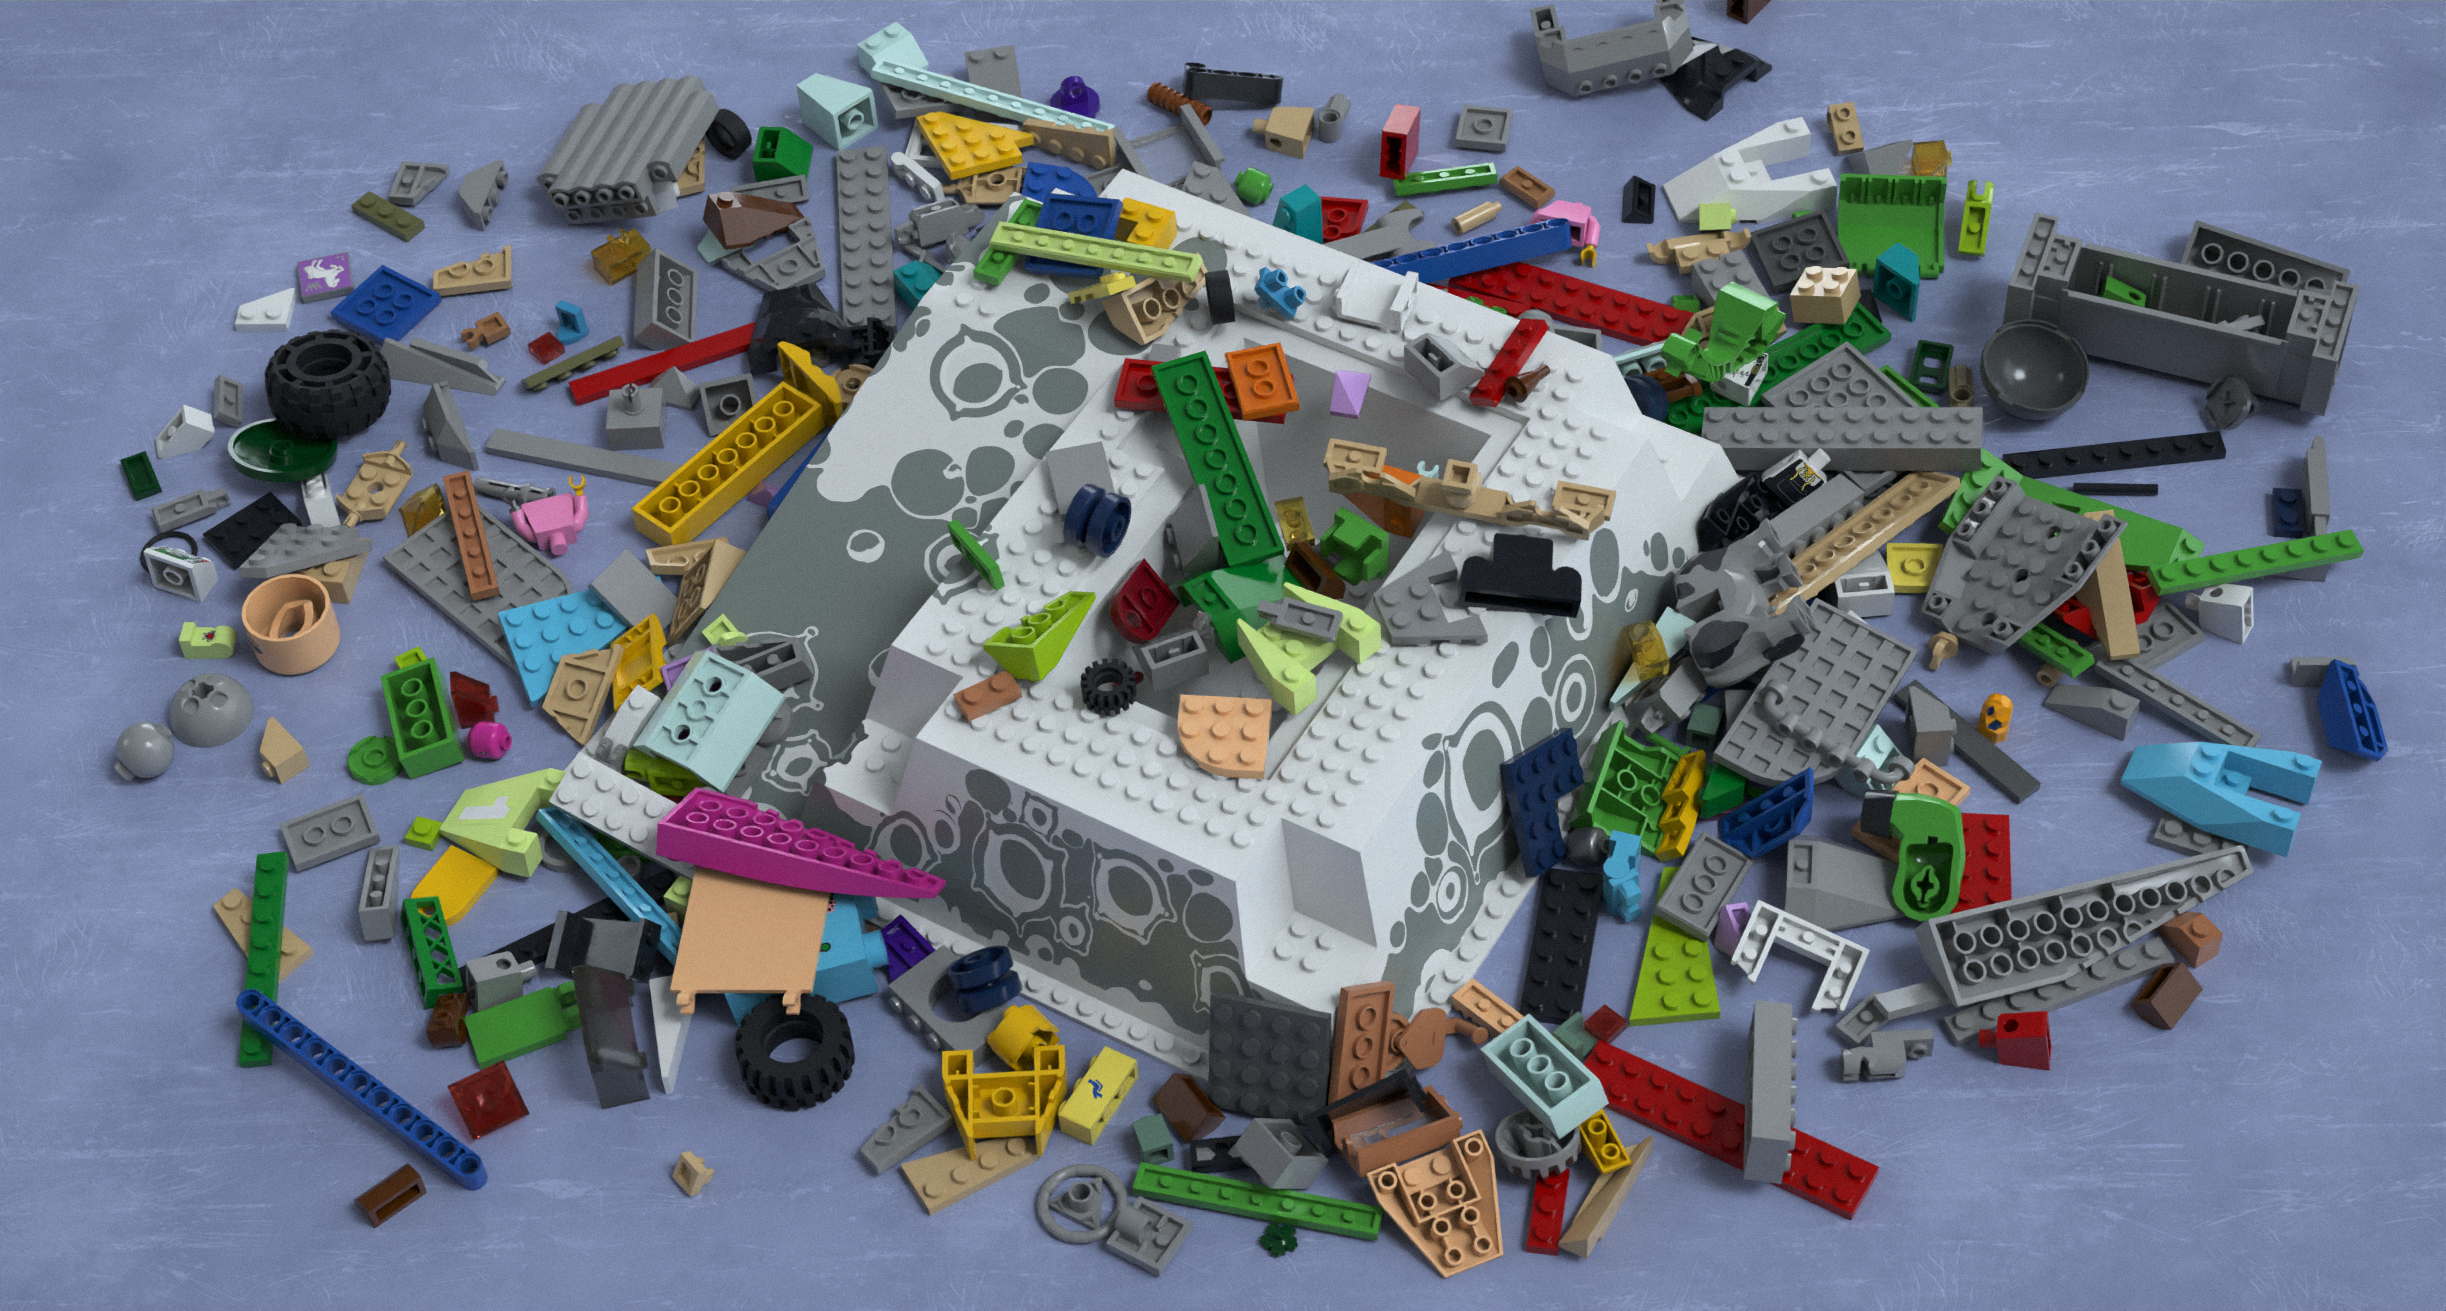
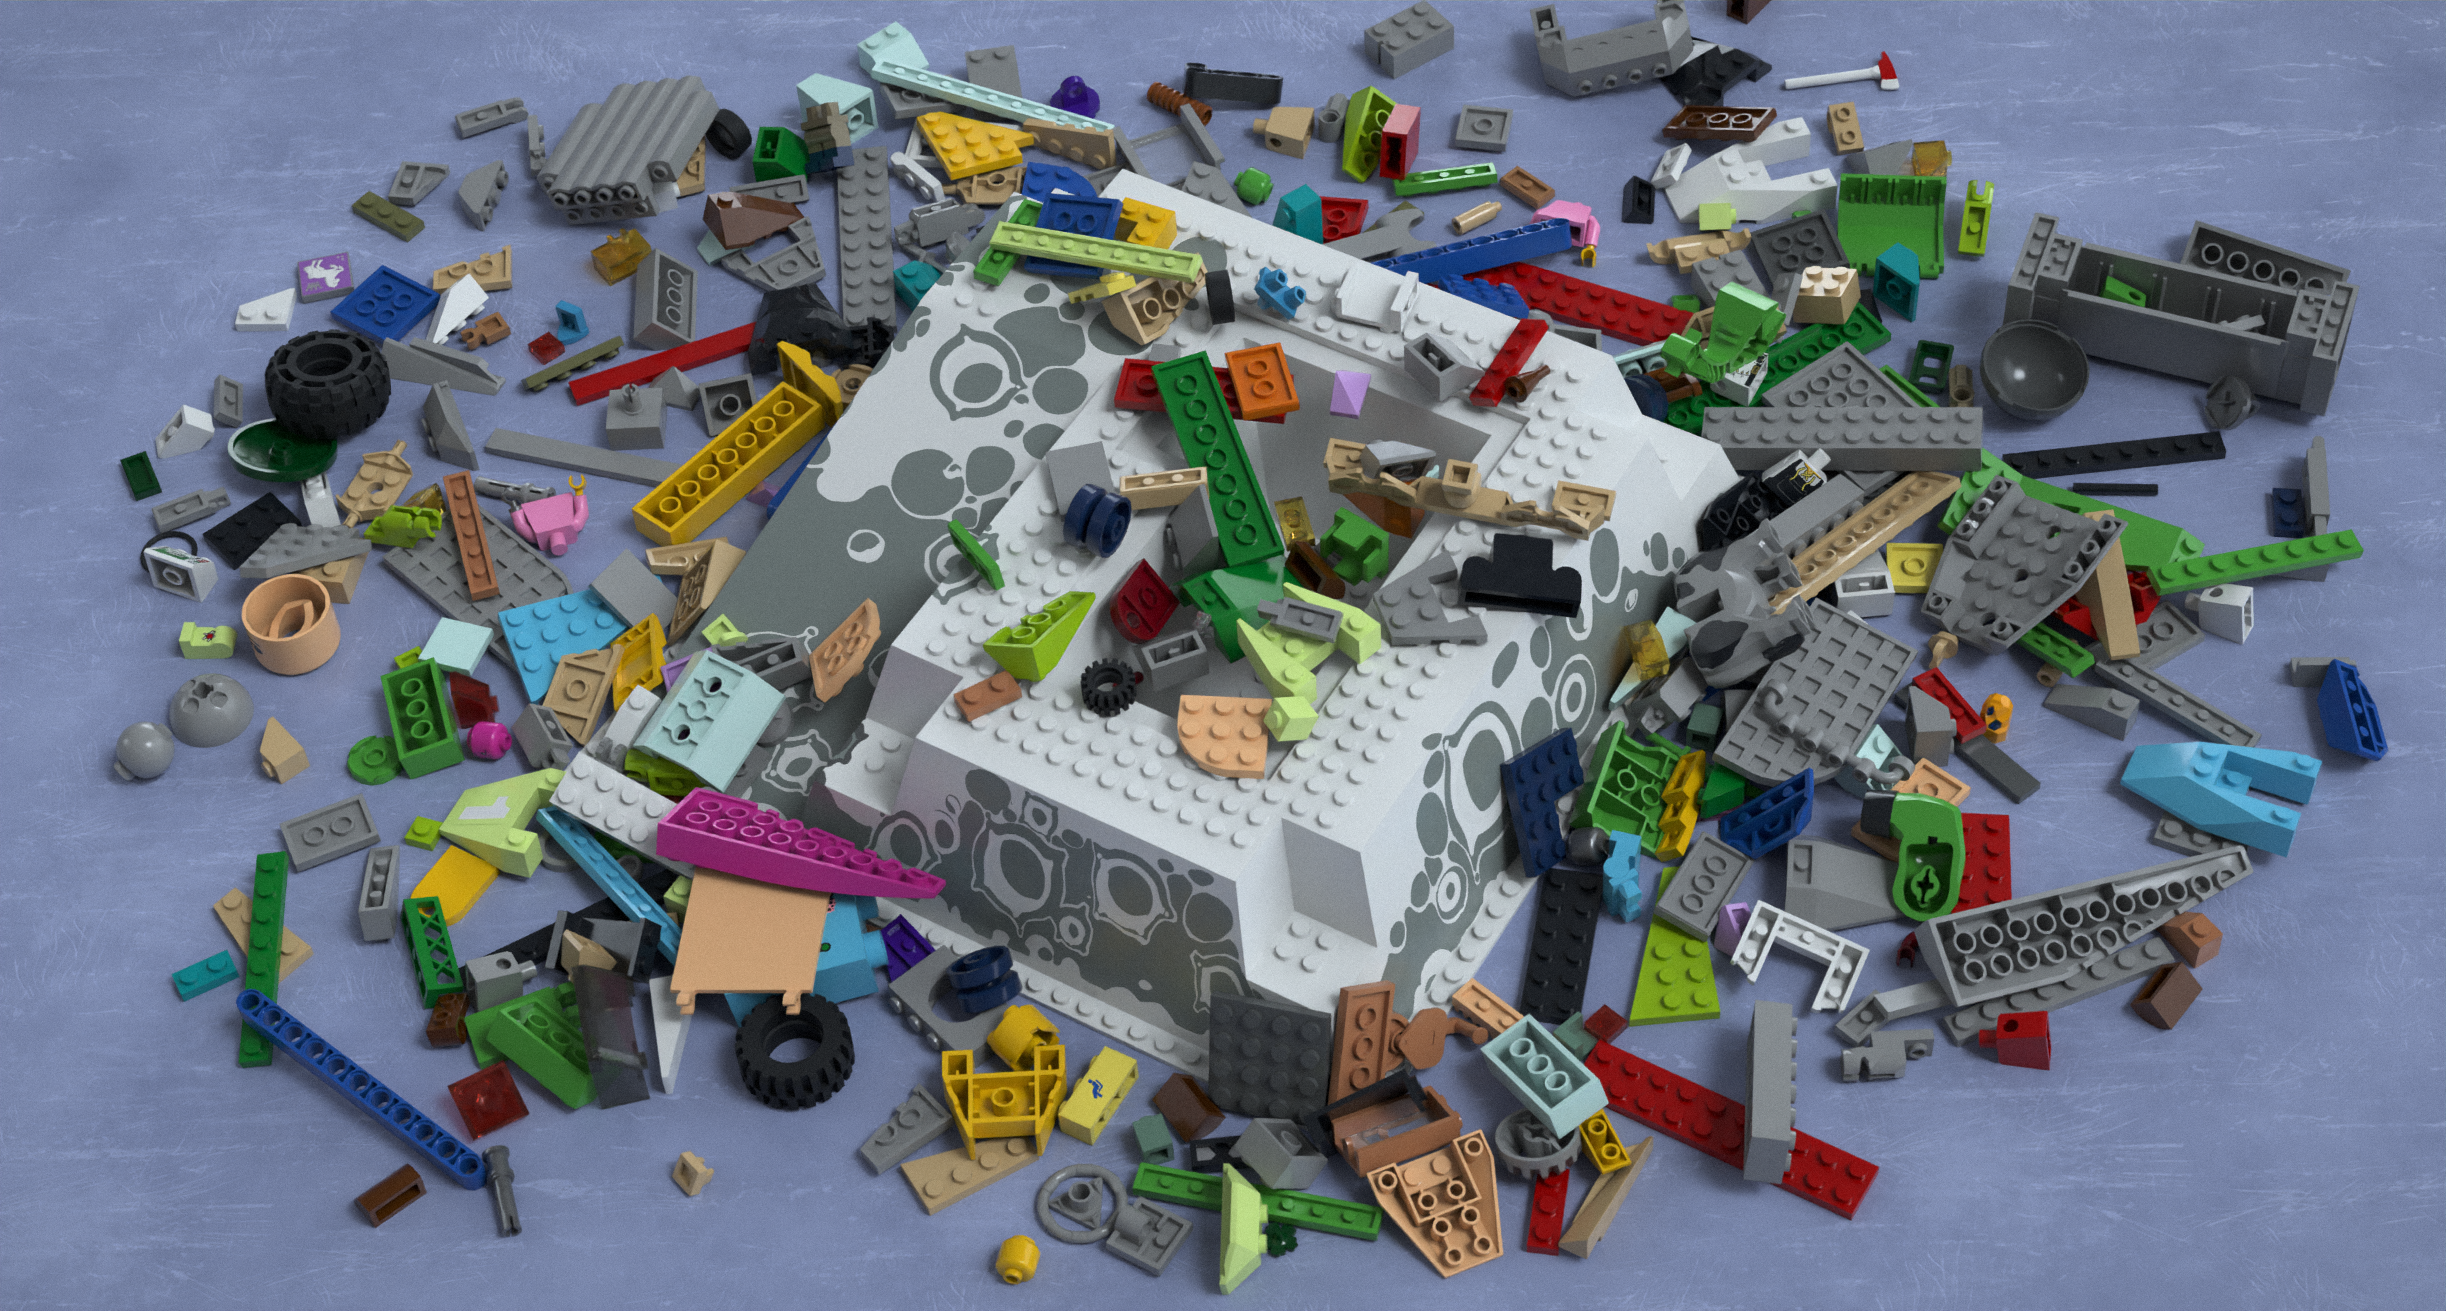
none -> teal plate [171,950,240,1002]
none -> lime plate [363,505,442,548]
none -> light aqua tile [418,617,494,677]
none -> white slope [426,274,489,345]
none -> light grey hinge [455,97,529,138]
none -> flat silver pin [482,1145,522,1237]
none -> bright green slope [486,996,624,1110]
none -> light grey brick [511,703,573,770]
none -> light grey hinge [527,115,547,176]
none -> tan slope [561,929,617,990]
none -> dark tan hips [801,102,855,174]
none -> light nougat plate [809,598,881,703]
none -> yellow head [995,1235,1040,1285]
none -> tan slope [1120,467,1209,510]
none -> yellowish green wedge [1219,1164,1268,1295]
none -> yellowish green brick [1263,696,1319,741]
none -> lime wedge [1342,86,1397,183]
none -> light grey slope [1360,440,1436,483]
none -> light grey piece [1364,0,1454,79]
none -> blue plate [1438,274,1530,319]
none -> white plate [1651,143,1692,190]
none -> reddish brown piece [1662,105,1777,142]
none -> light grey plate [1771,272,1803,344]
none -> white piece [1784,51,1899,90]
none -> dark red arm [1896,931,1919,967]
none -> red plate [1912,667,1987,744]

